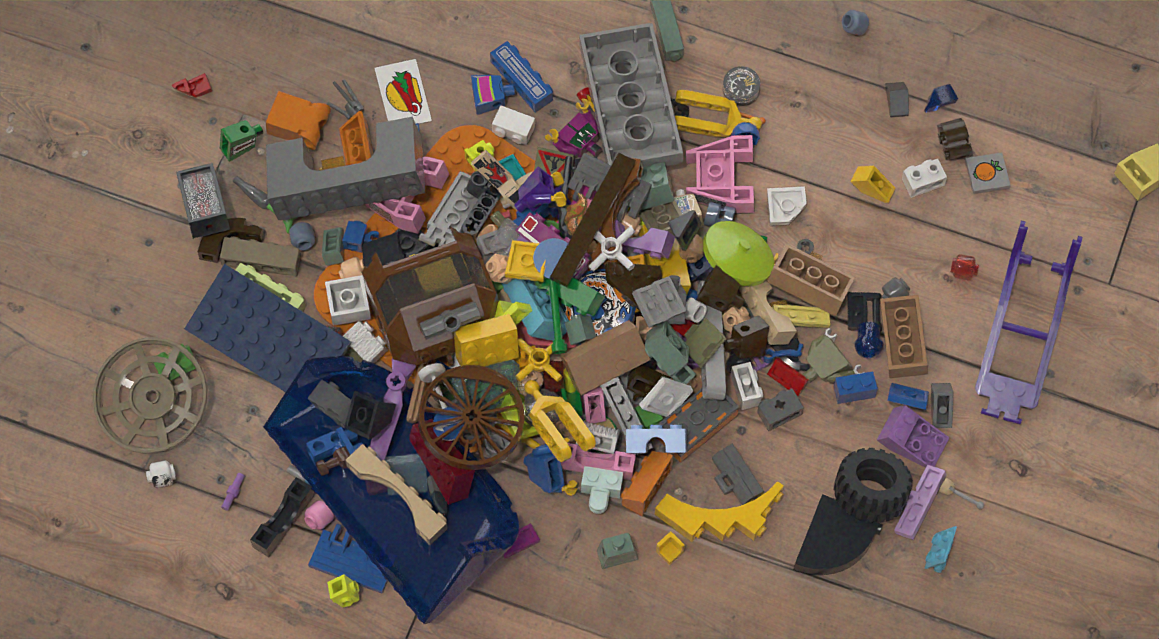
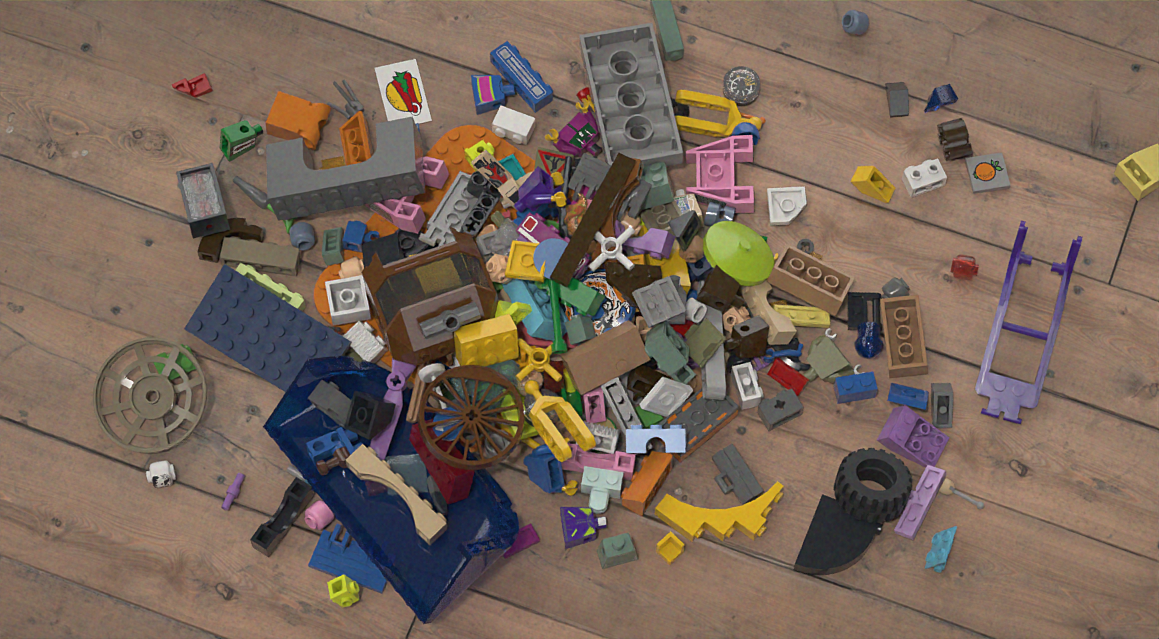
none -> dark purple torso [560,507,607,549]

